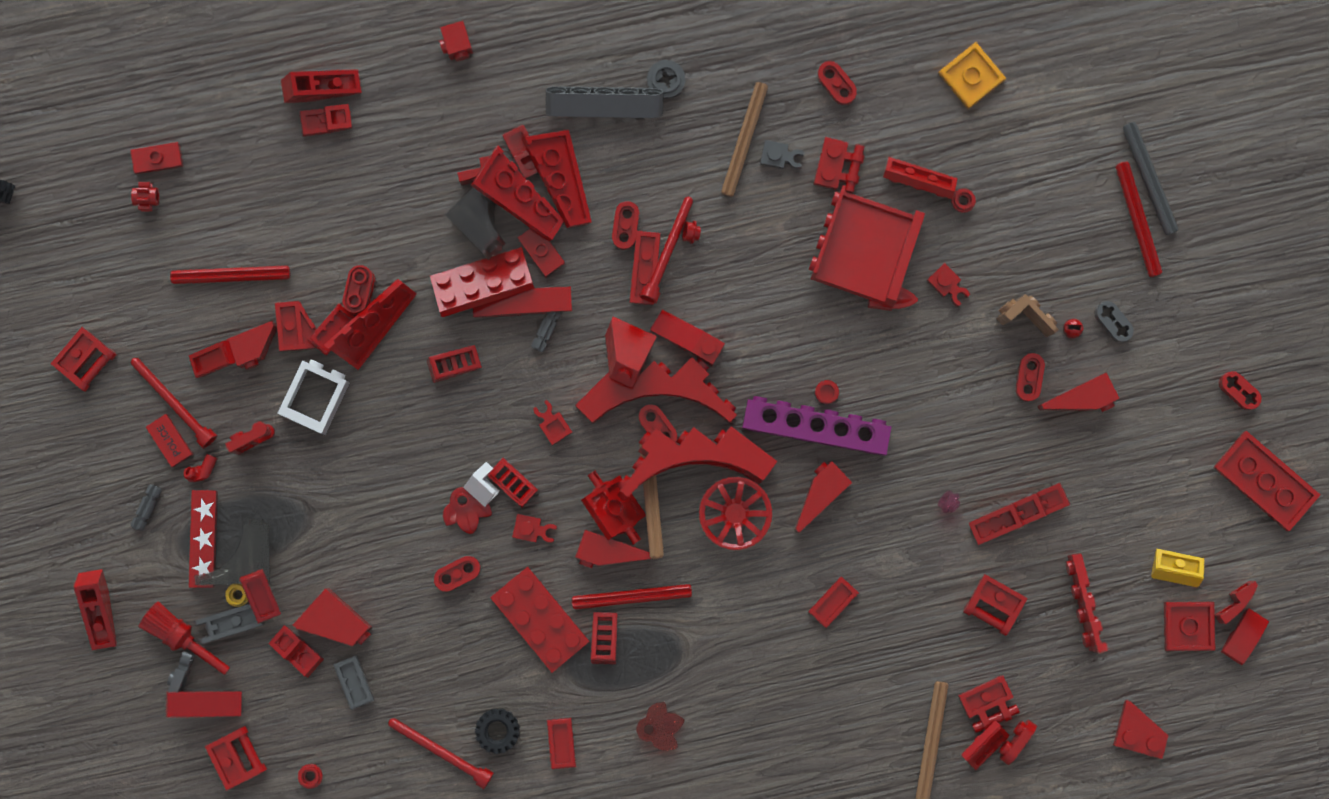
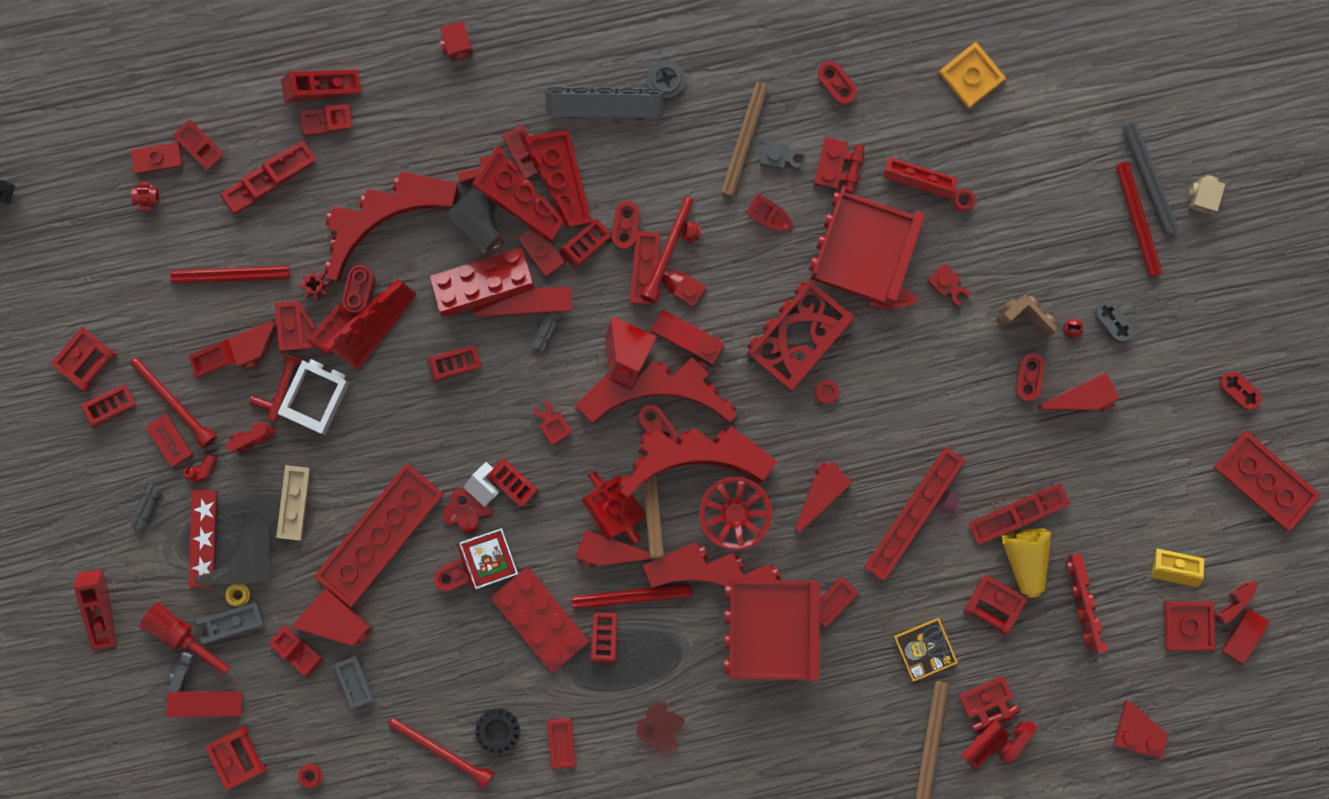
red tile [239,569,281,623] -> none
red plate [512,514,557,542] -> none
magenta brick [742,396,892,456] -> none
none -> red slope [81,384,136,429]
none -> red slope [173,119,224,170]
none -> red slope [220,140,317,216]
none -> red piece [249,353,305,421]
none -> tan plate [276,465,311,541]
none -> red gear [299,270,331,301]
none -> red plate [313,463,445,607]
none -> red arch [325,171,459,283]
none -> tile [456,528,518,590]
none -> red slope [559,218,612,270]
none -> red arch [642,542,781,588]
none -> red plate [661,270,706,308]
none -> red panel [724,579,820,681]
none -> red plate [745,194,793,231]
none -> red fence [747,280,855,392]
none -> red plate [864,446,965,581]
none -> tile [893,618,958,682]
none -> yellow cone [1001,528,1051,598]
none -> tan brick [1189,175,1225,215]

